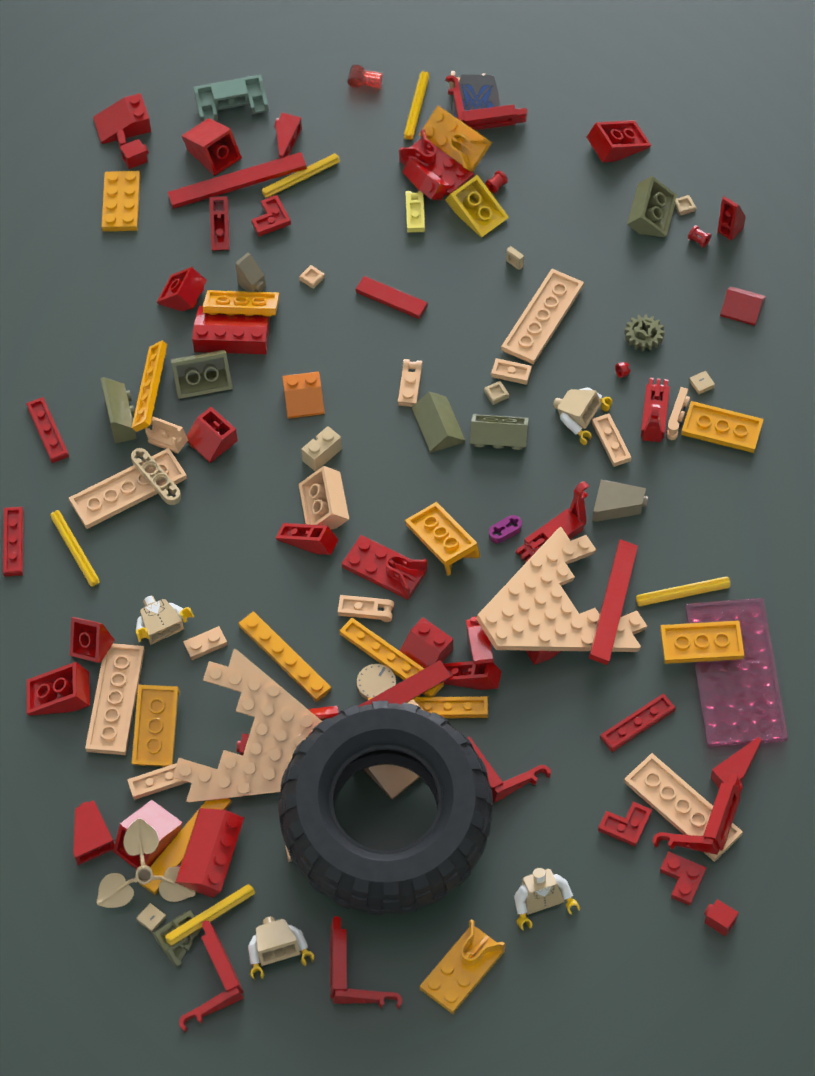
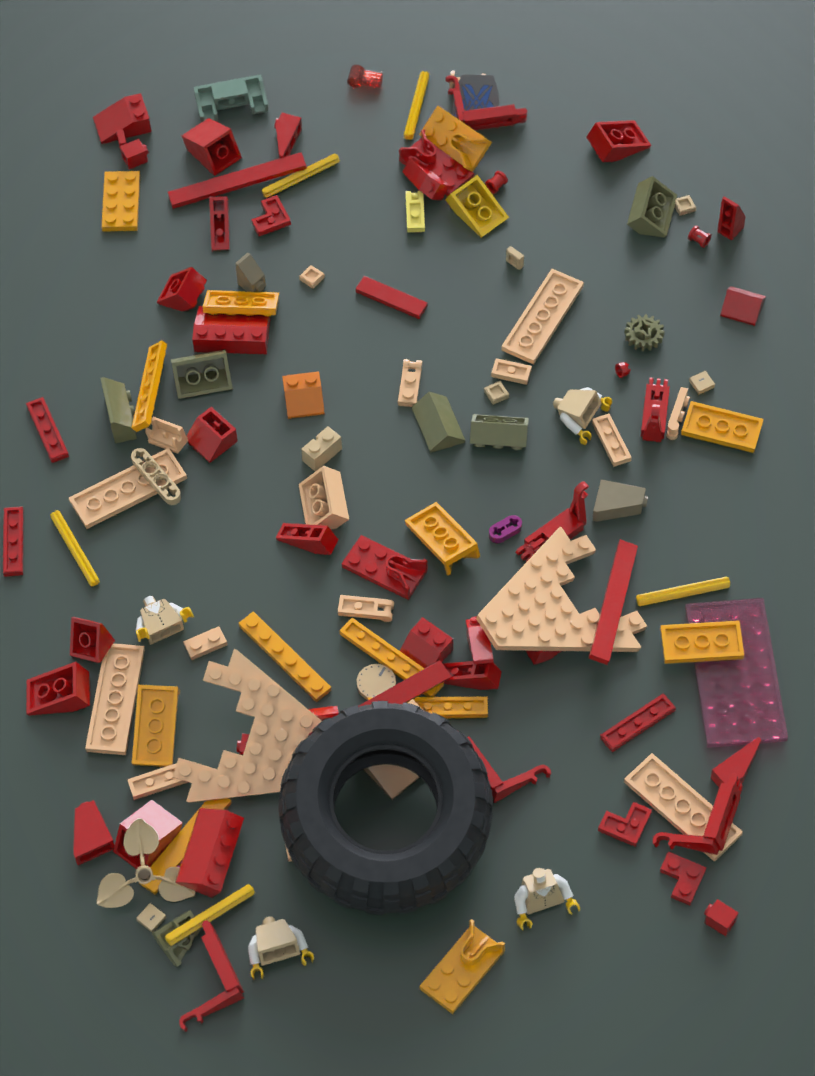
red hinge [330,916,402,1009] -> none

